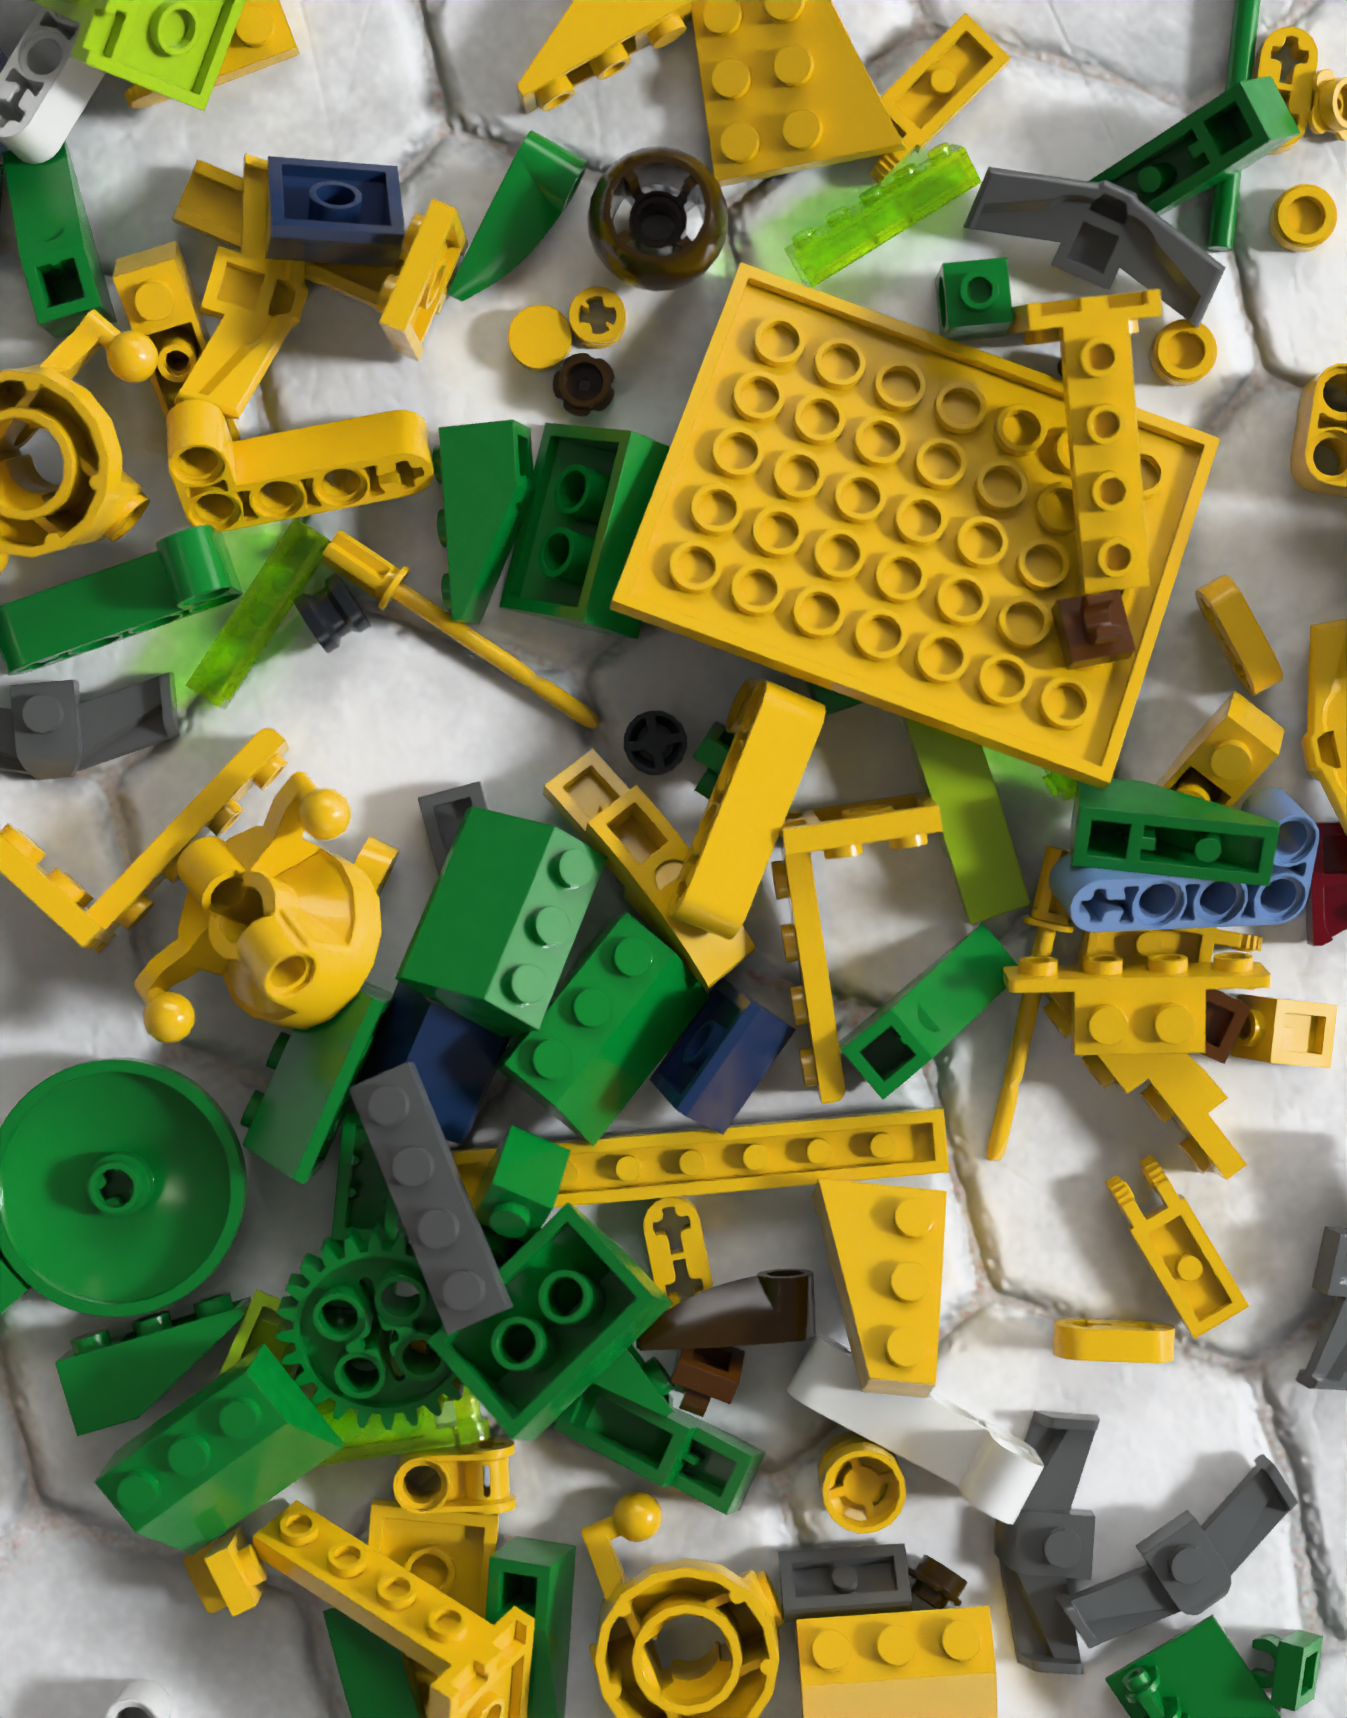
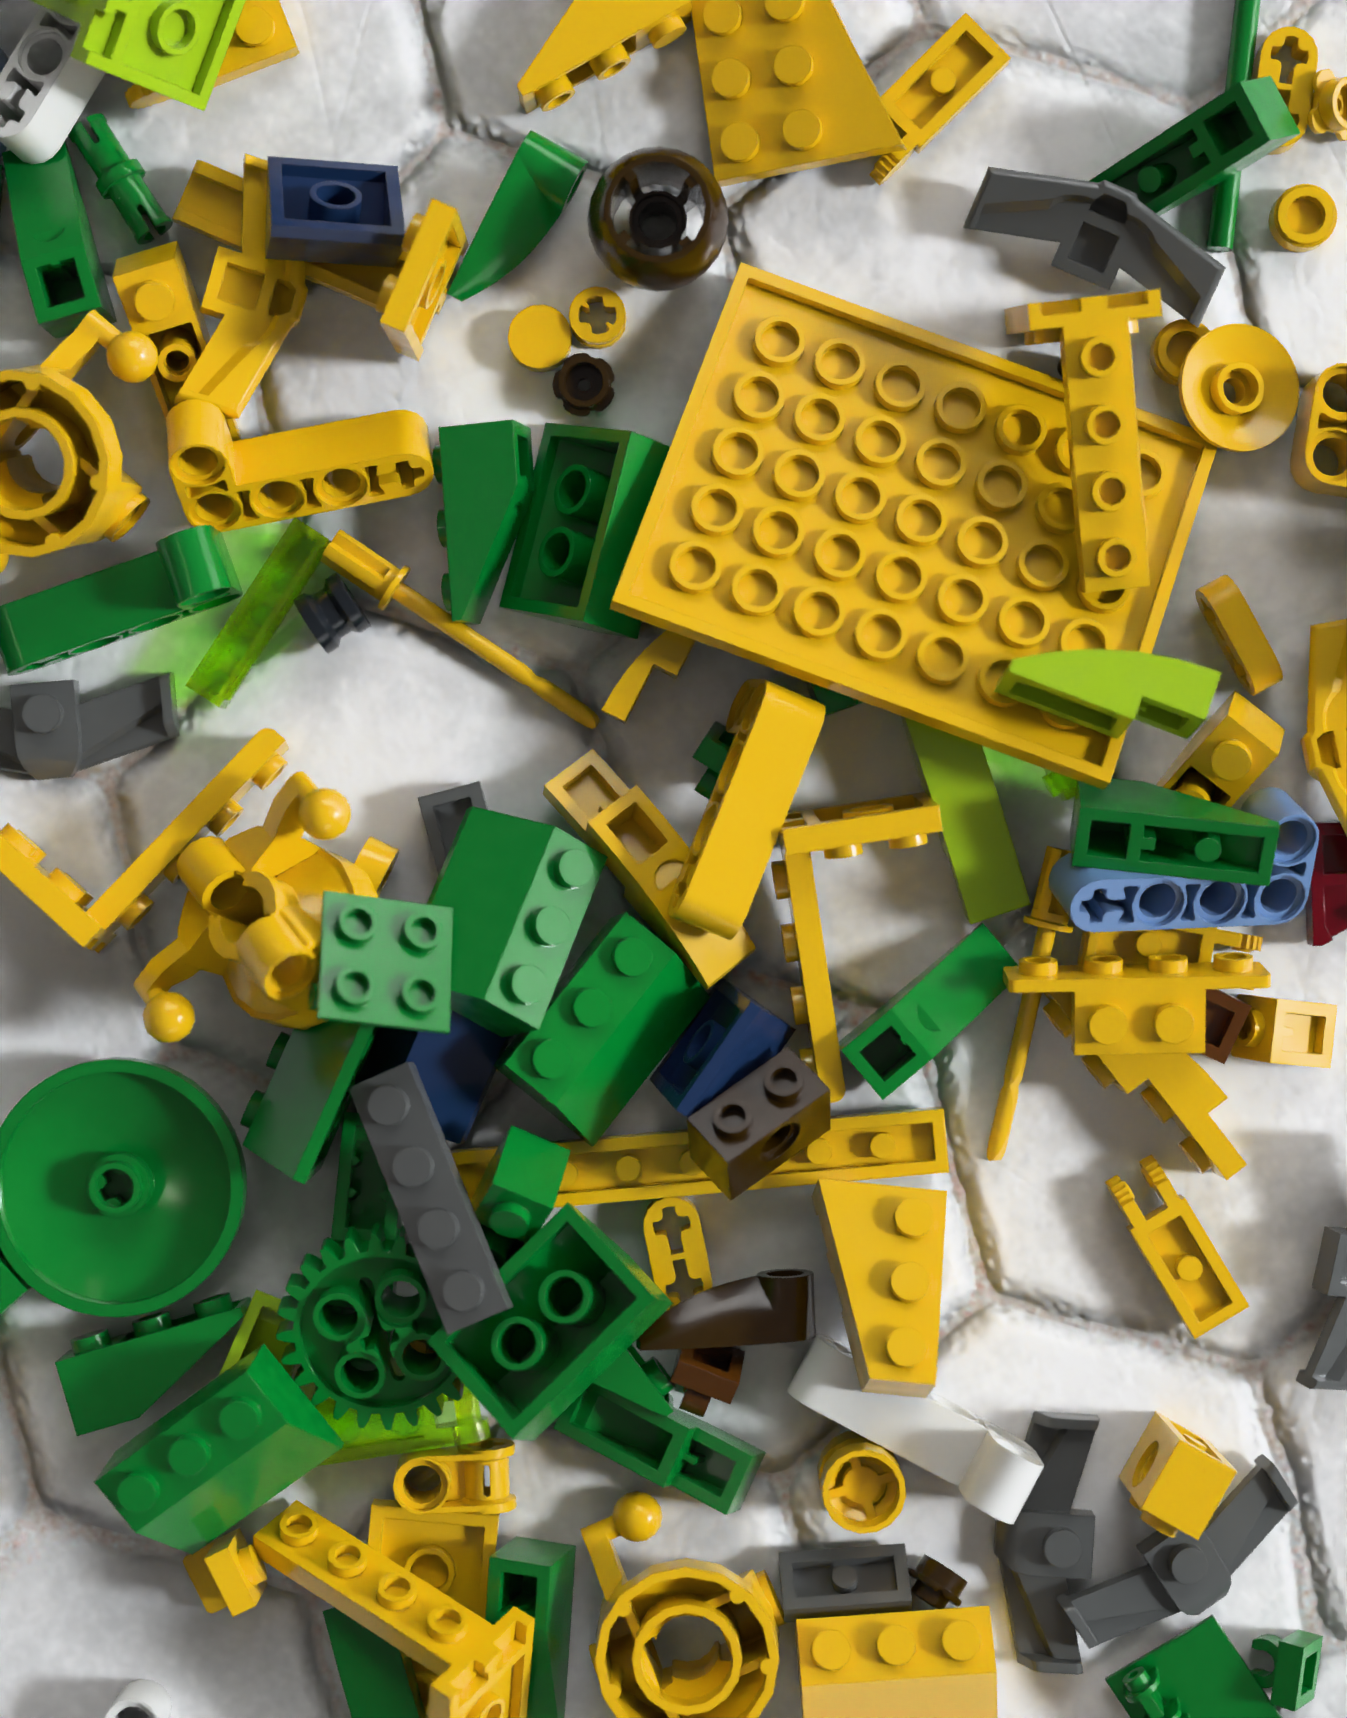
black wheel [624,711,687,775] -> none
clear neon green piece [784,142,982,288] -> none
green brick [935,257,1013,341] -> none
reddish brown tile [1051,589,1136,670] -> none
yellow beam [1053,1319,1175,1363] -> none
none -> green pin [68,113,173,245]
none -> hinge [308,891,453,1034]
none -> yellow slope [601,630,696,724]
none -> dark brown brick [687,1046,831,1201]
none -> lime slope [994,649,1221,739]
none -> yellow brick [1118,1411,1237,1540]
none -> yellow dish [1178,324,1300,452]

